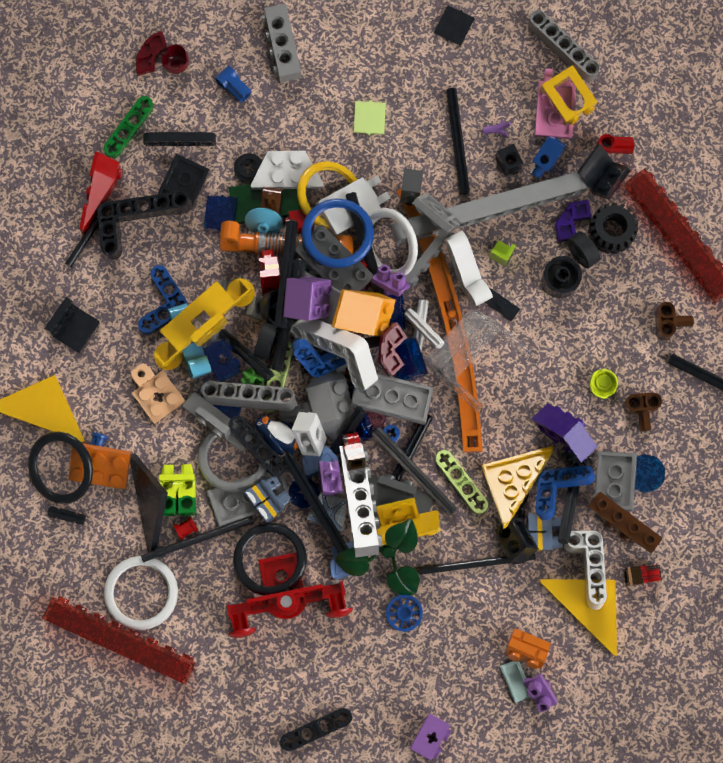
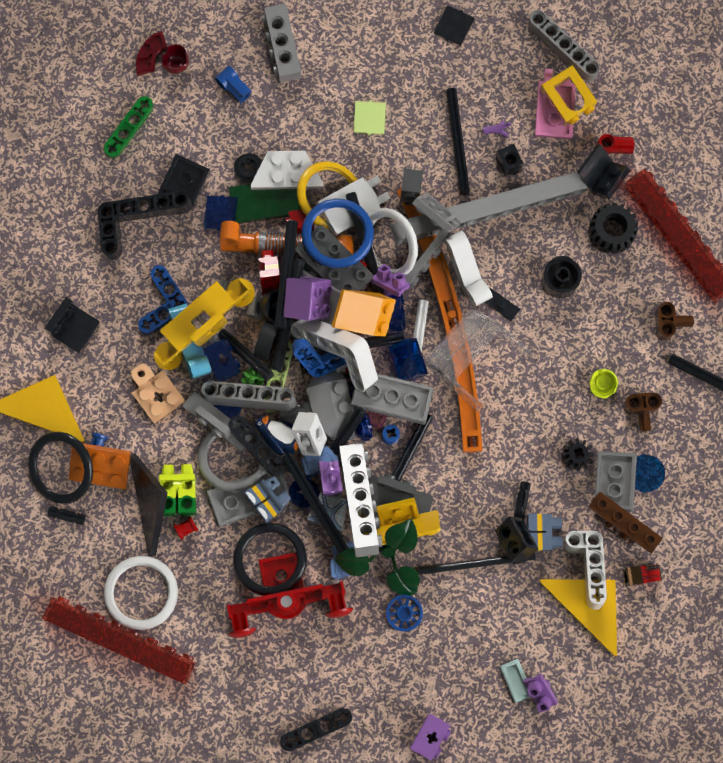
black bar [65,217,99,268] -> none
red wedge [79,152,123,234] -> none
black bar [141,516,254,563] -> none
black beam [143,132,216,146] -> none
medium azure dish [245,208,283,235] -> none
reddish brown beam [260,187,282,215] -> none
leg [342,432,366,471] -> none
black axle [371,426,457,515] -> none
tile [378,322,407,377] -> none
white axle [404,308,444,349] -> none
yellowish green beam [435,450,488,514] -> none
yellow tile [481,446,553,529] -> none
lime panel [489,240,516,266] -> none
orange brick [504,628,551,669] -> none
blue torso [530,136,568,179] -> none
dark purple wedge [532,403,598,463] -> none
blue beam [535,466,595,520] -> none
dark purple tile [555,200,592,243] -> none
black axle [558,474,580,544] -> none
black tyre [567,231,601,269] -> none

